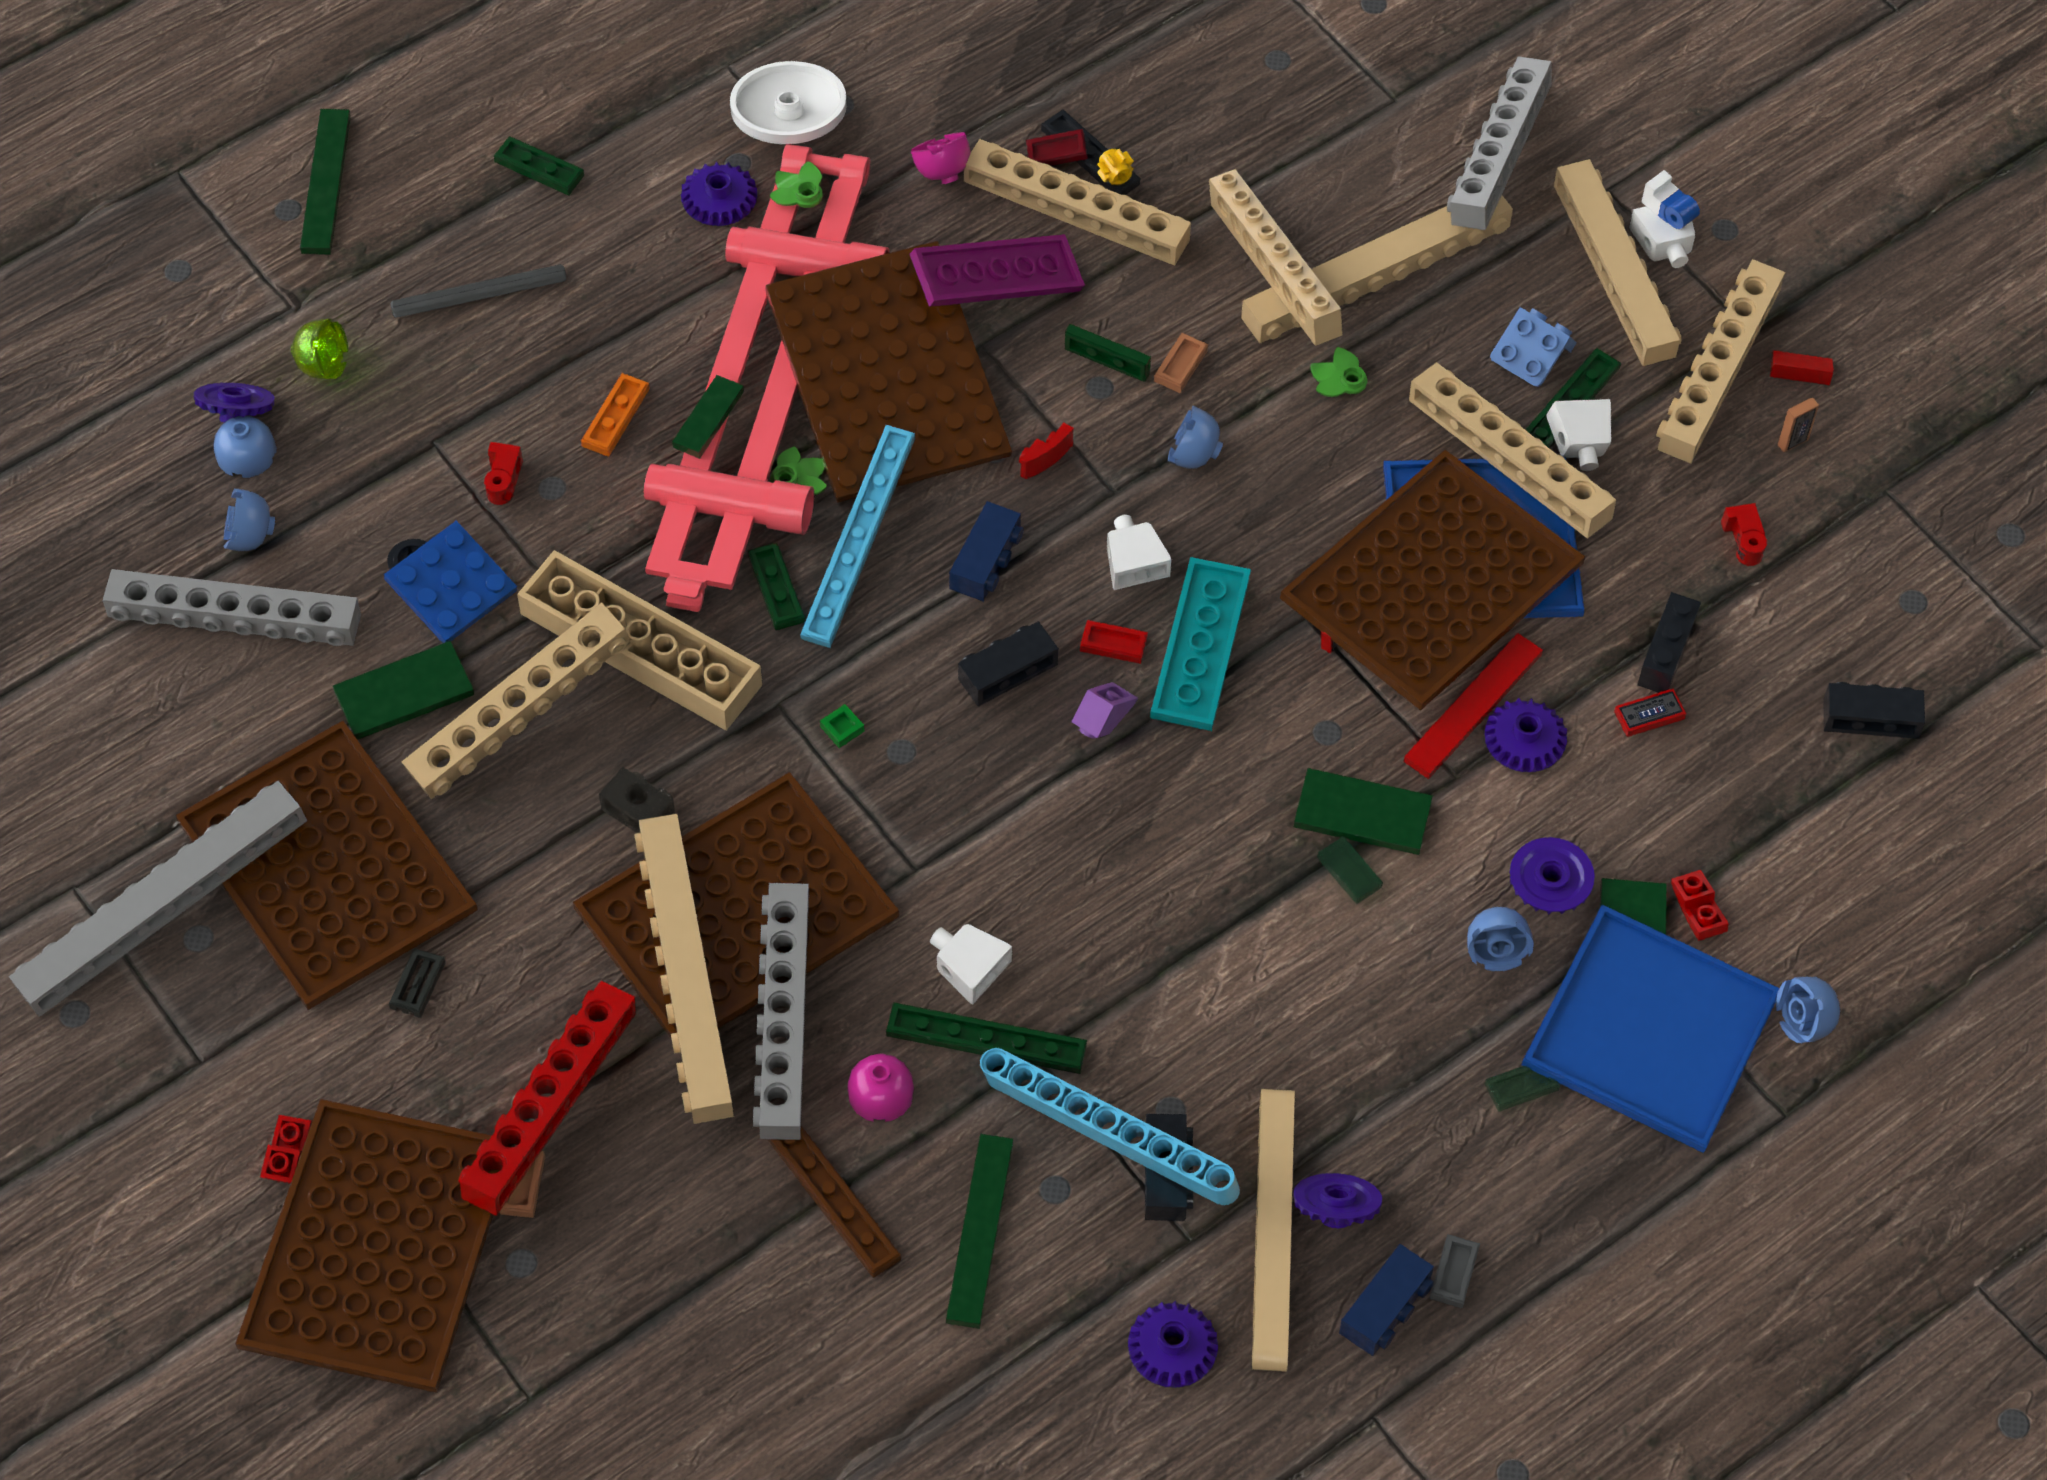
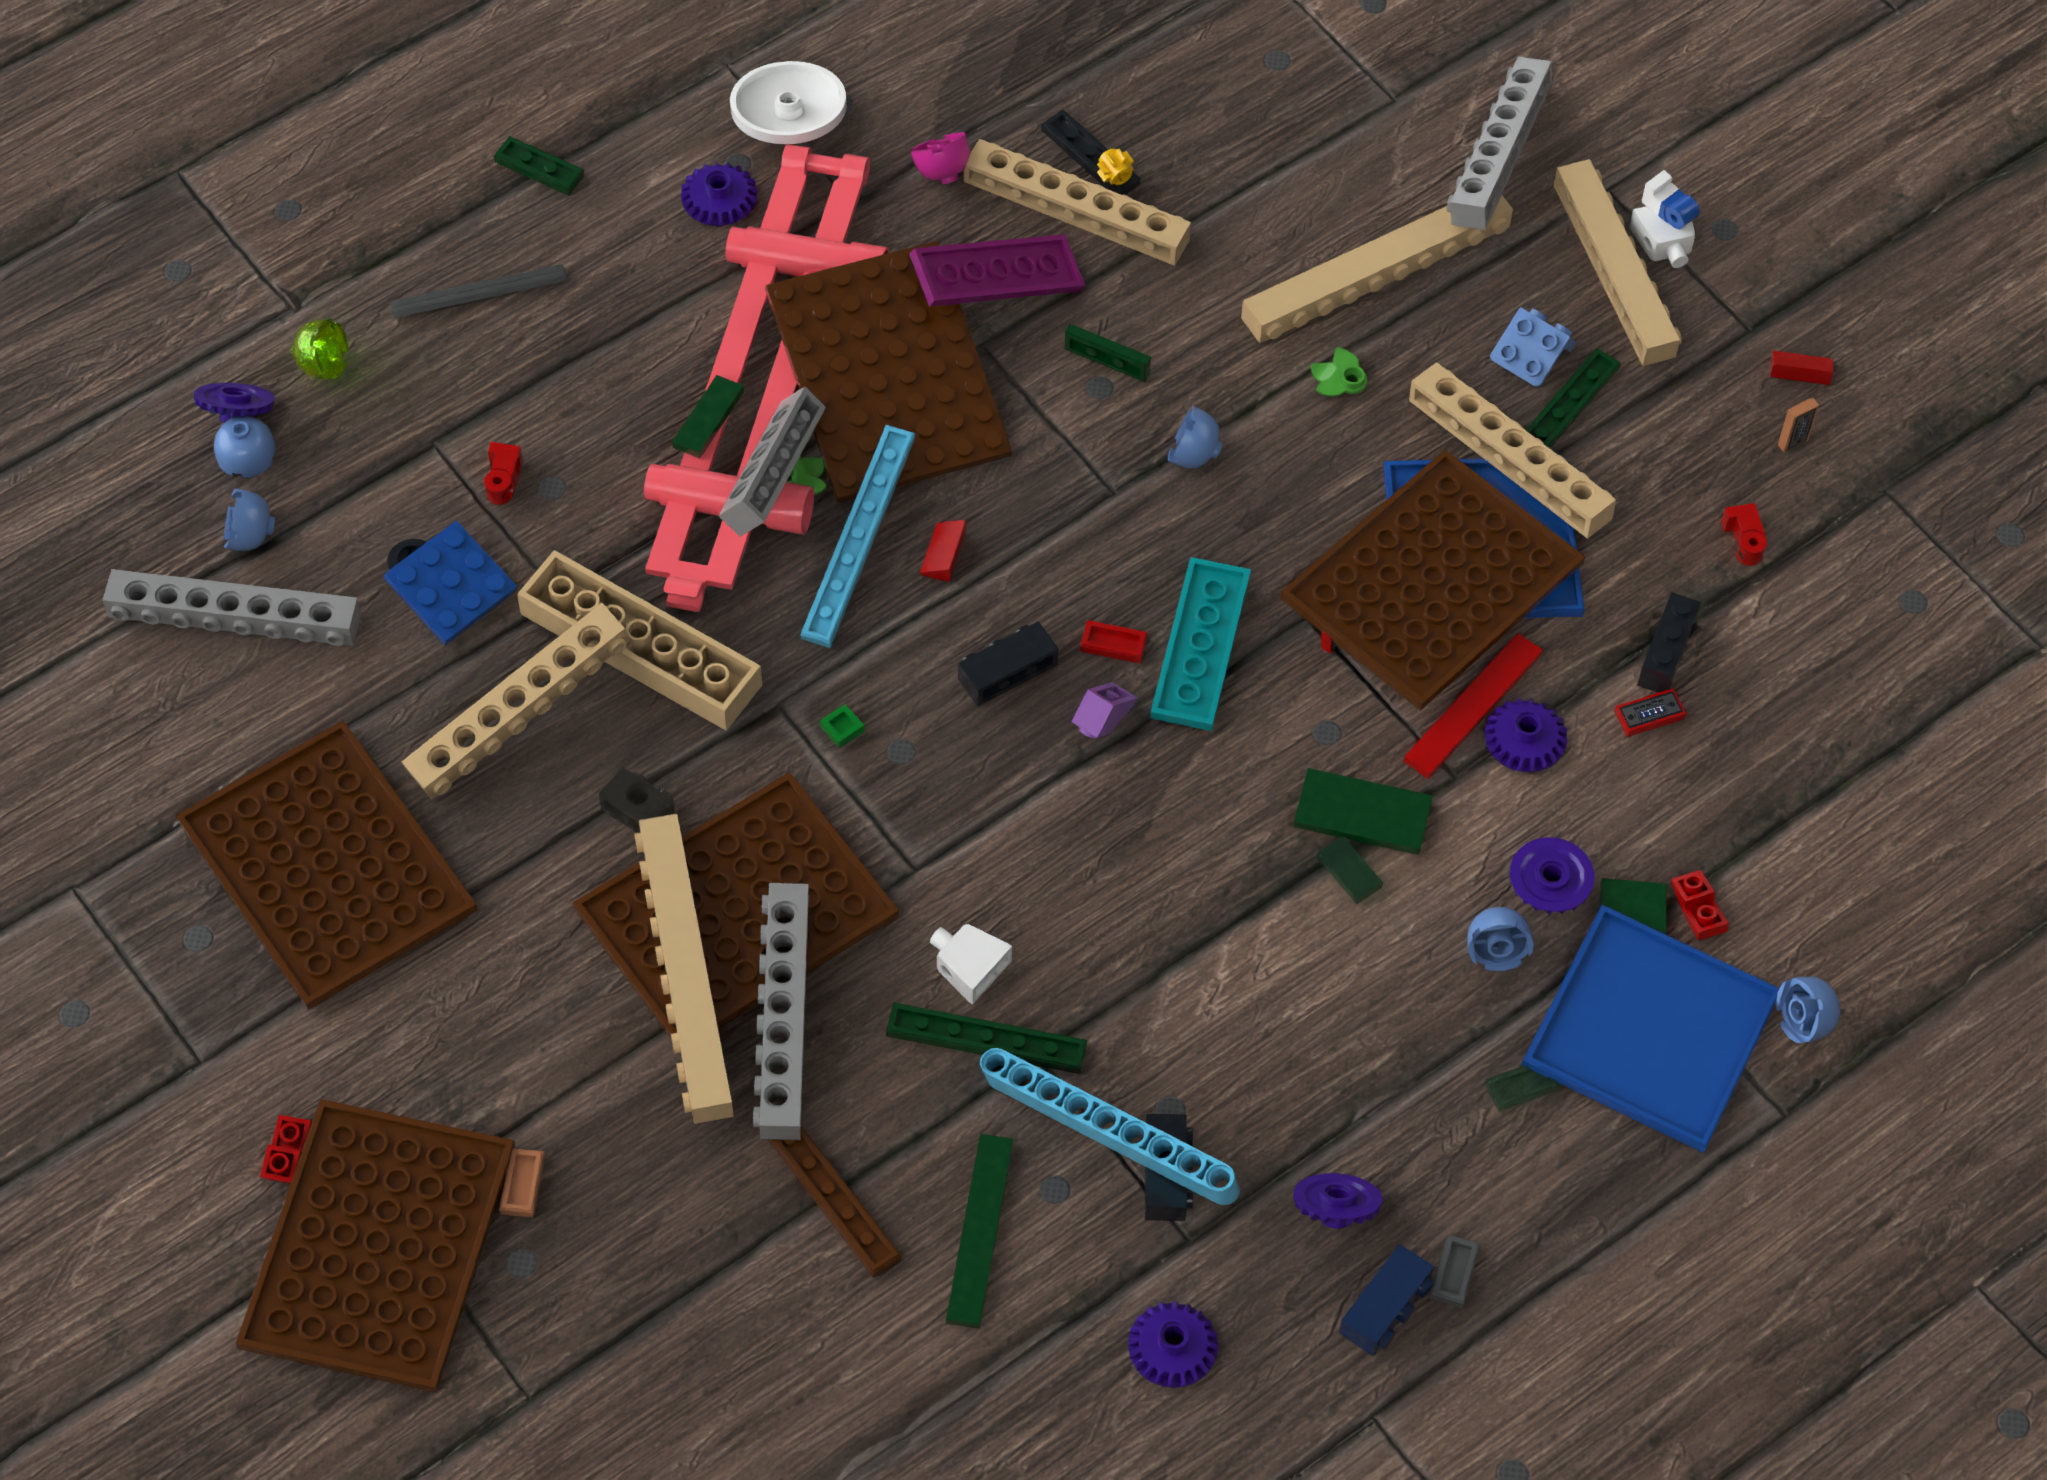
light grey brick [9,781,307,1017] -> none
dark green tile [300,109,351,255] -> none
dark green tile [332,641,474,740] -> none
pearl dark grey tile [389,948,446,1018] -> none
red brick [458,981,636,1216] -> none
orange tile [581,373,650,457] -> none
dark green tile [747,543,805,631] -> none
bright green plate [770,161,823,208] -> none
dark pink cylinder [847,1054,914,1122] -> none
dark blue brick [949,501,1024,602] -> none
red slope [1019,422,1074,479] -> none
dark red tile [1026,129,1088,166] -> none
white torso [1107,515,1171,590] -> none
nougat tile [1154,333,1208,393] -> none
tan brick [1209,169,1342,346] -> none
tan beam [1252,1089,1295,1372] -> none
white torso [1546,399,1611,471] -> none
tan brick [1656,259,1785,464] -> none
black brick [1823,682,1925,739] -> none
none -> light grey brick [718,387,826,537]
none -> red slope [920,520,966,582]

